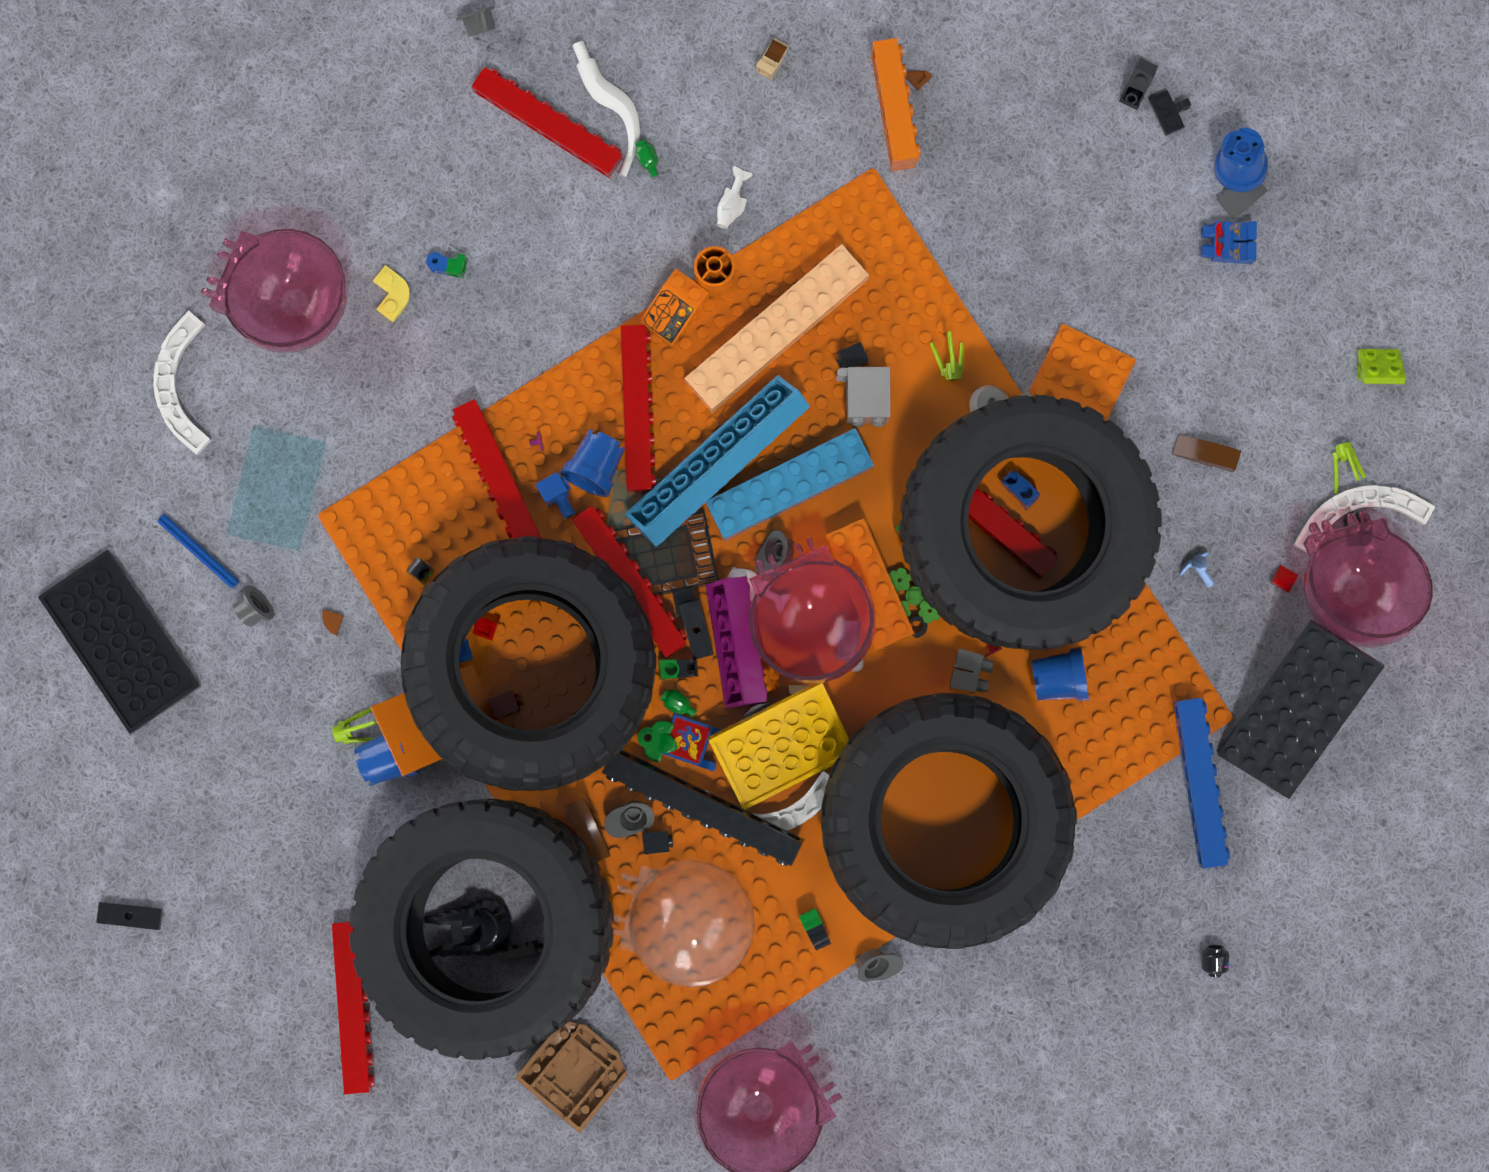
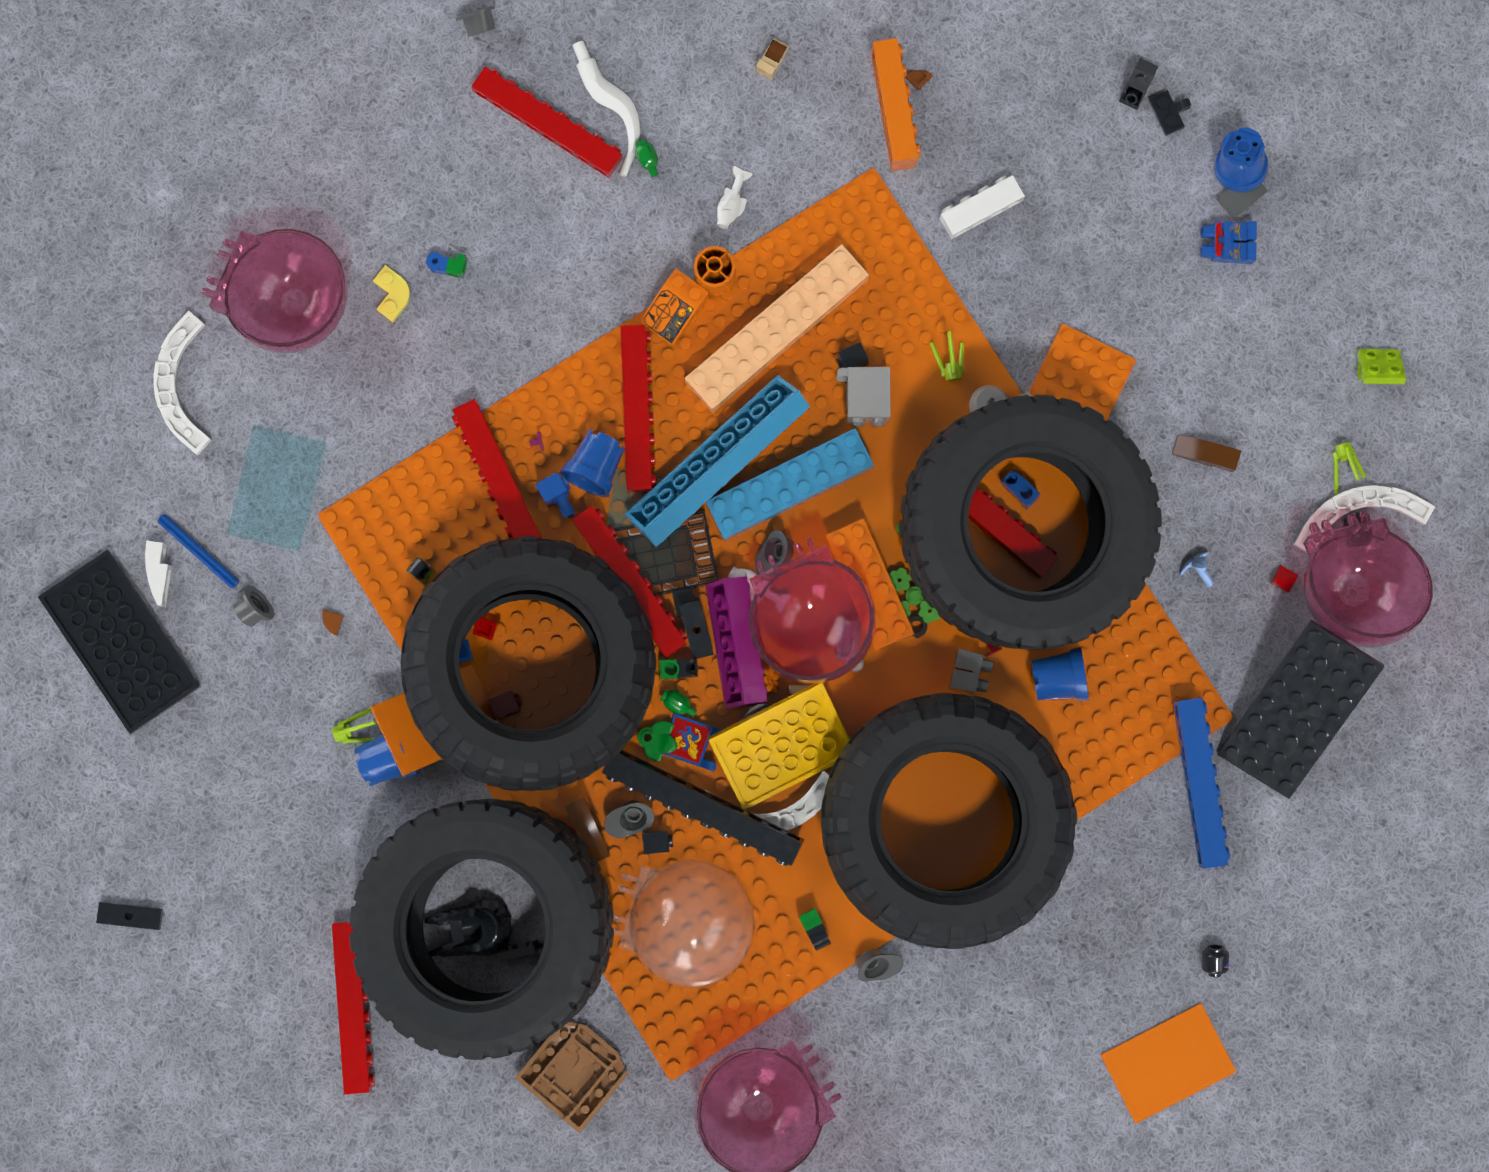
none -> white slope [145,541,172,607]
none -> white brick [940,175,1025,239]
none -> orange piece [1100,1003,1237,1124]

